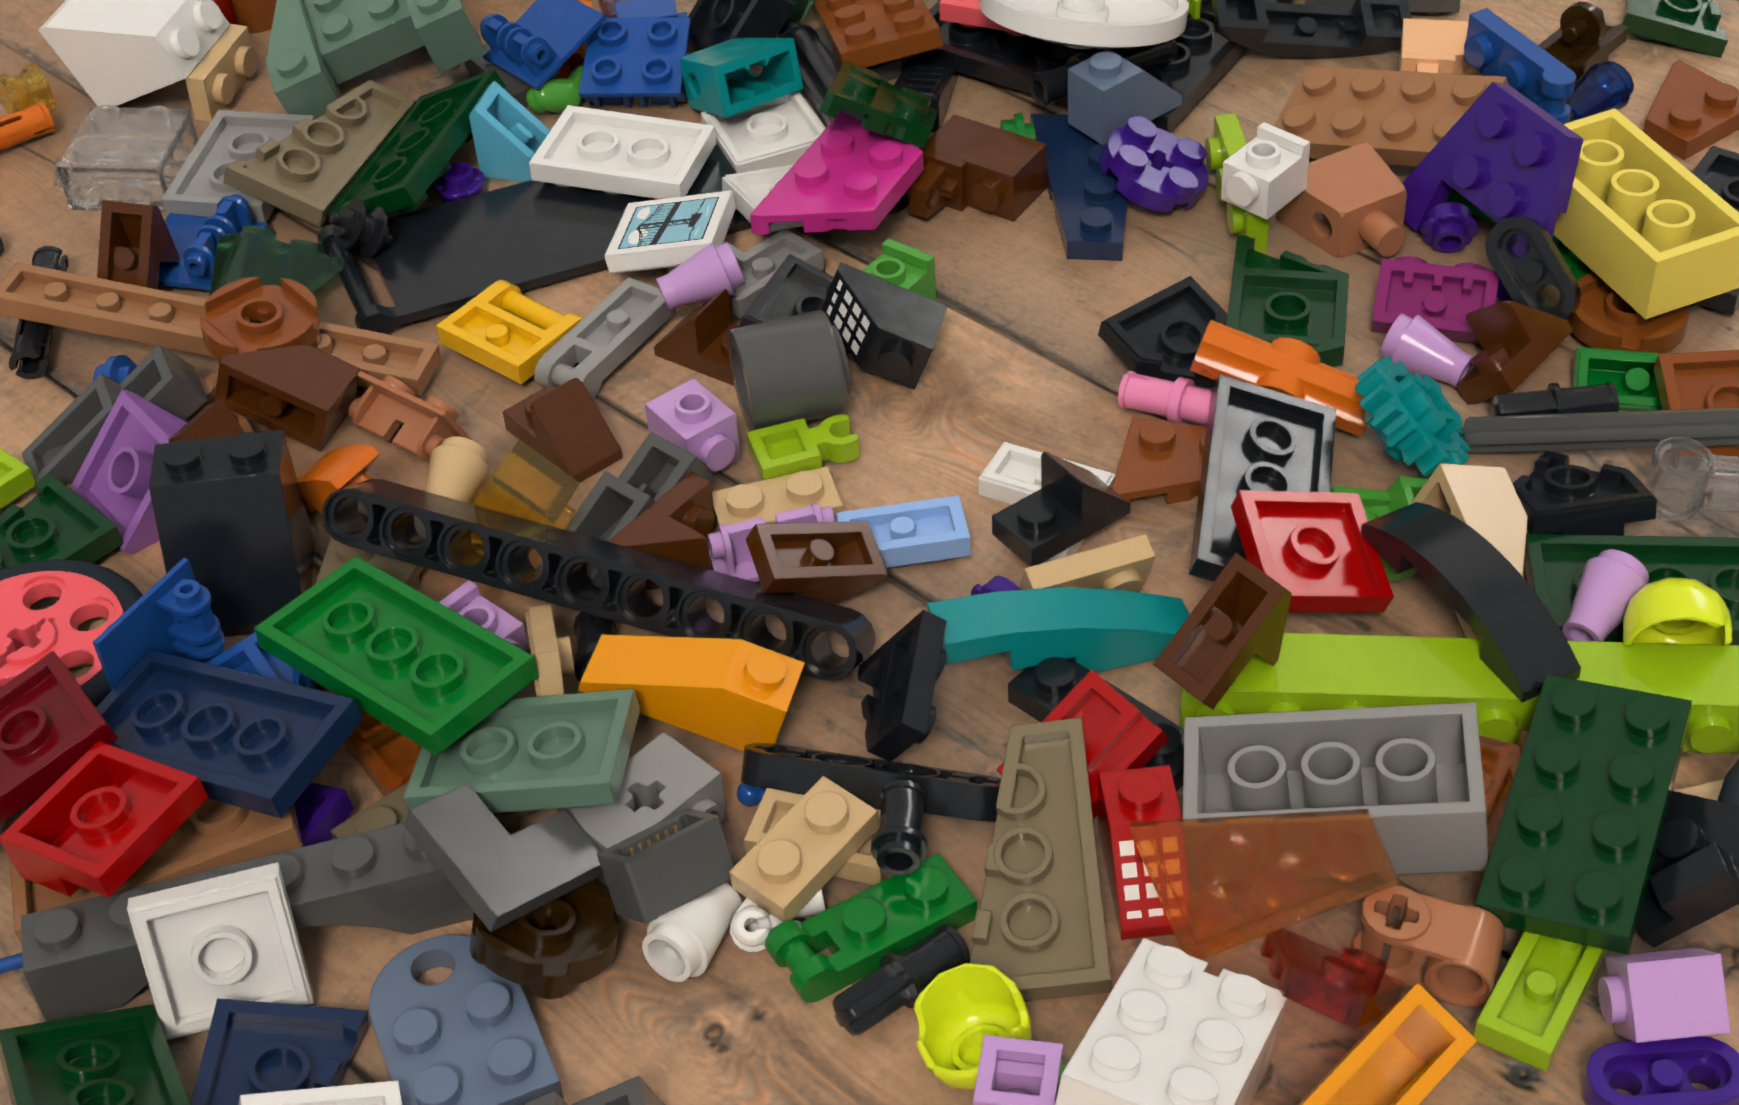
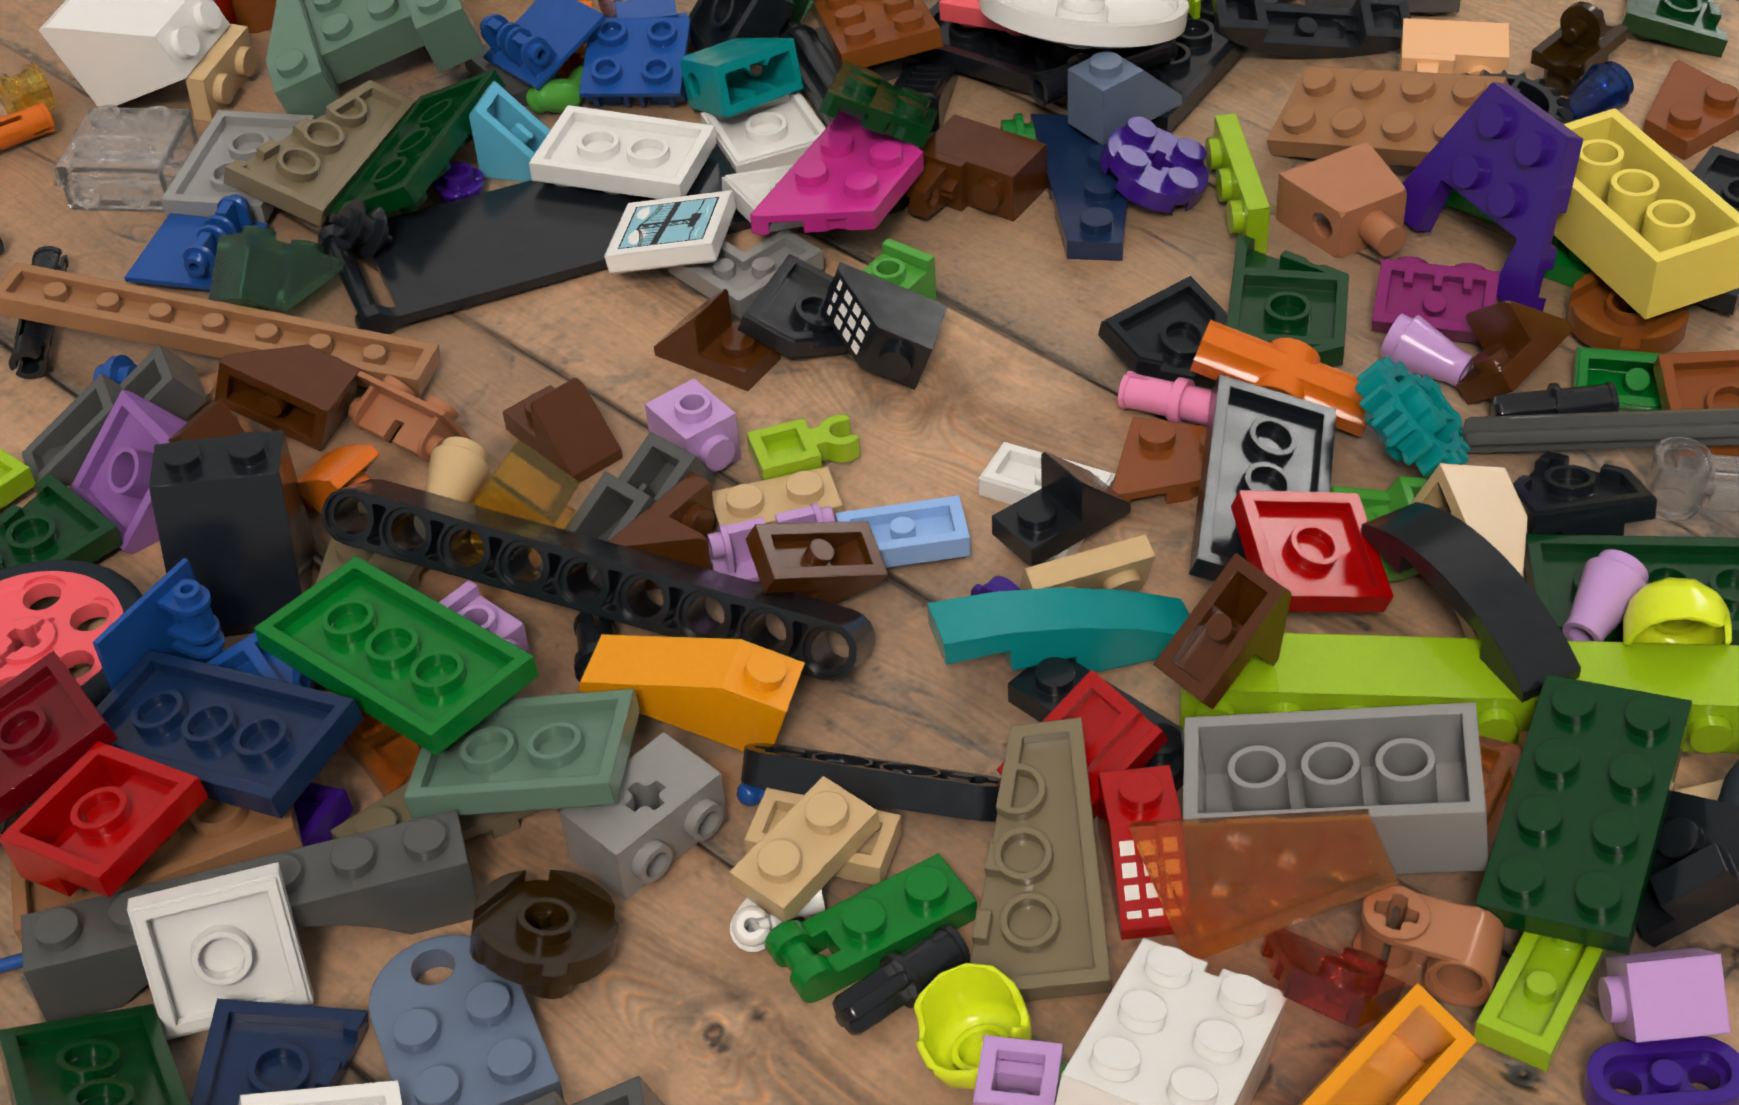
reddish brown slope [97,200,179,289] -> none
dark orange plate [200,276,321,360] -> none
dark grey tile [404,784,603,932] -> none
yellow plate [436,280,583,385] -> none
tan plate [525,604,574,696] -> none
light grey plate [534,277,676,400] -> none
dark grey piece [597,809,734,923] -> none
white cone [642,882,742,982] -> none
lavender cone [656,242,745,311] -> none
dark grey piece [727,310,851,431] -> none
black wing [857,610,947,762] -> none
black pin [871,779,929,875] -> none
white brick [1221,122,1310,220] -> none
dark purple plate [1421,202,1478,253] -> none
blue plate [1464,8,1576,124] -> none
black plate [1486,216,1581,320] -> none

